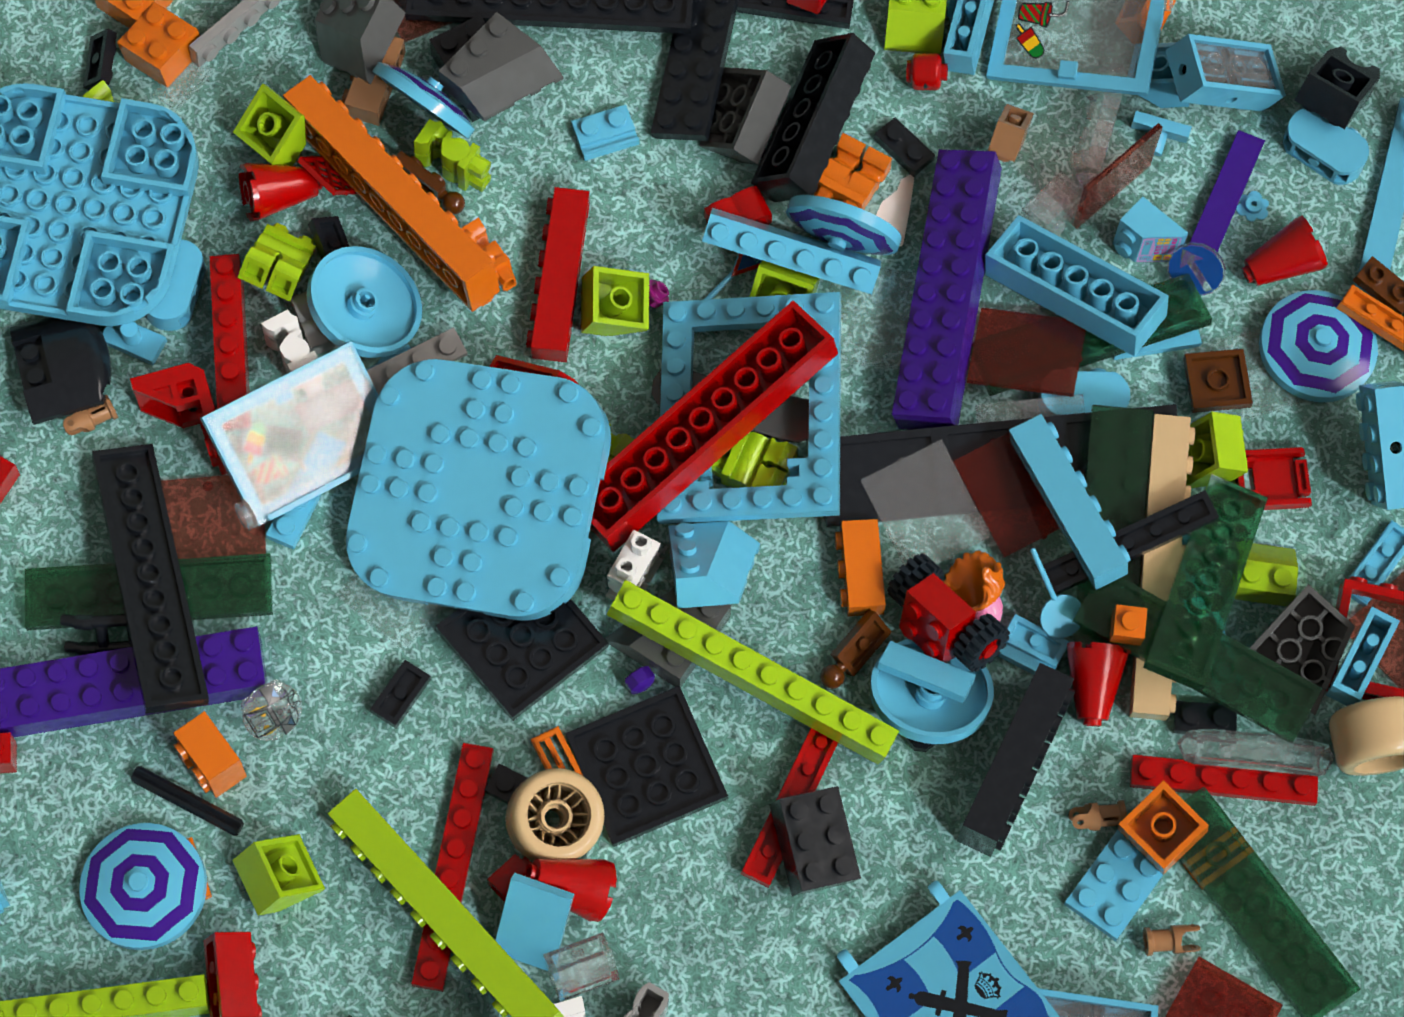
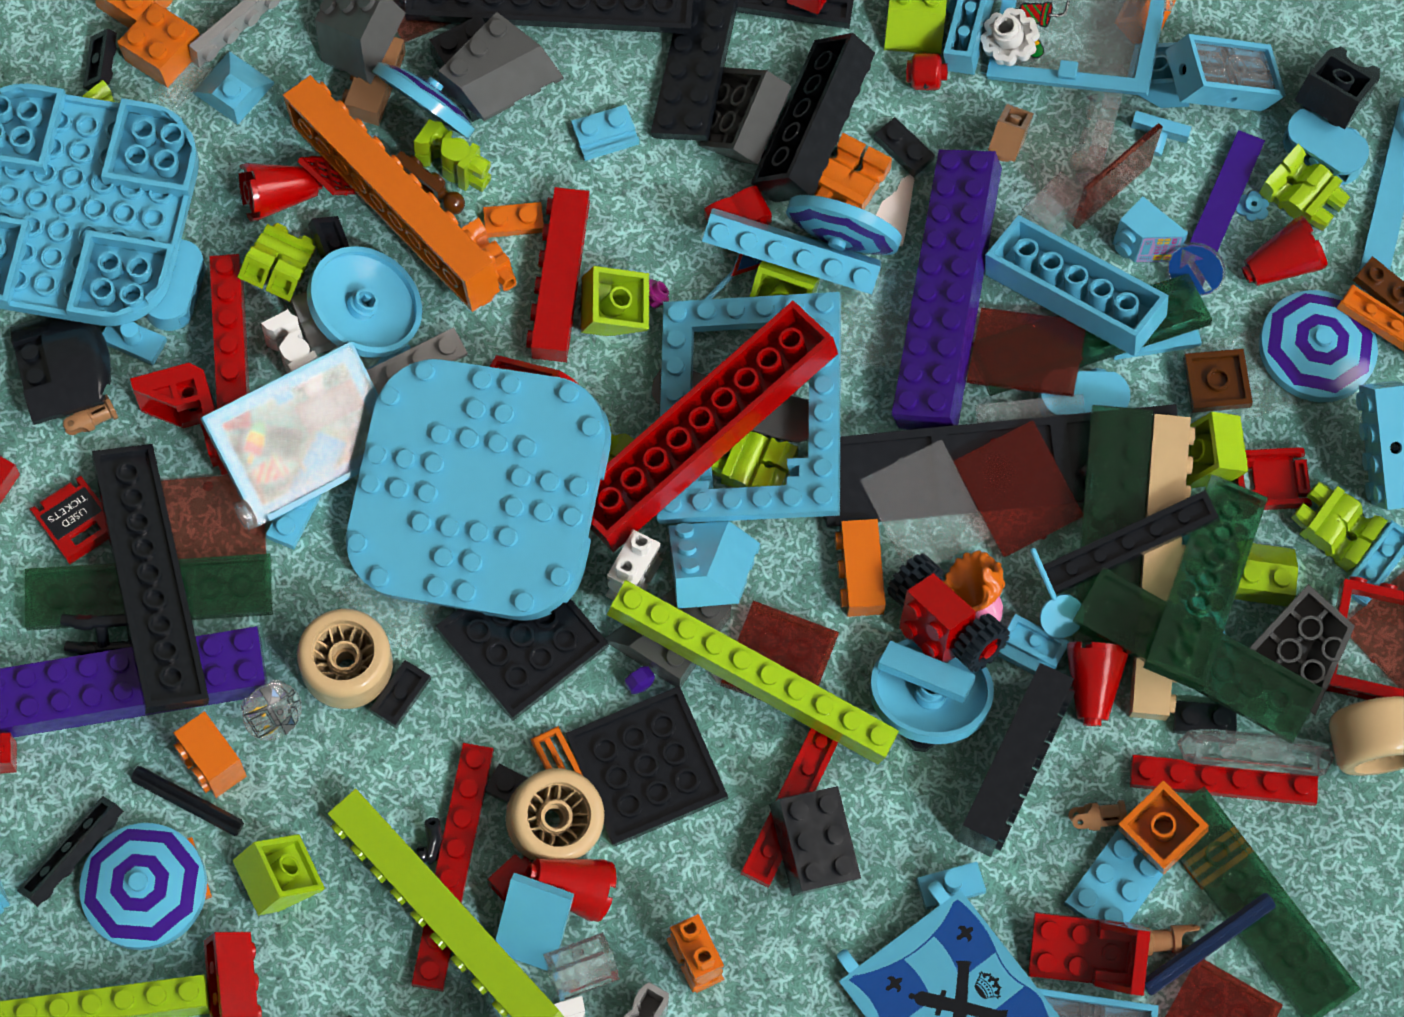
lime slope [233,83,306,166] -> none
reddish brown plate [820,610,892,689] -> none
medium azure brick [1009,414,1131,590] -> none
orange brick [1109,604,1148,646] -> none
medium azure brick [1326,607,1400,706] -> none
none -> black plate [17,796,124,907]
none -> container [30,475,109,565]
none -> medium azure slope [193,51,274,125]
none -> tan wheel [297,609,393,709]
none -> black arm [416,817,442,864]
none -> orange plate [483,202,544,238]
none -> orange hips [666,914,725,993]
none -> clear red plate [720,601,839,701]
none -> medium azure tile [916,862,986,910]
none -> white plant [980,8,1040,66]
none -> red bracket [1028,912,1151,996]
none -> dark blue axle [1144,893,1276,996]
none -> lime hips [1259,143,1350,231]
none -> lime hips [1291,482,1388,572]

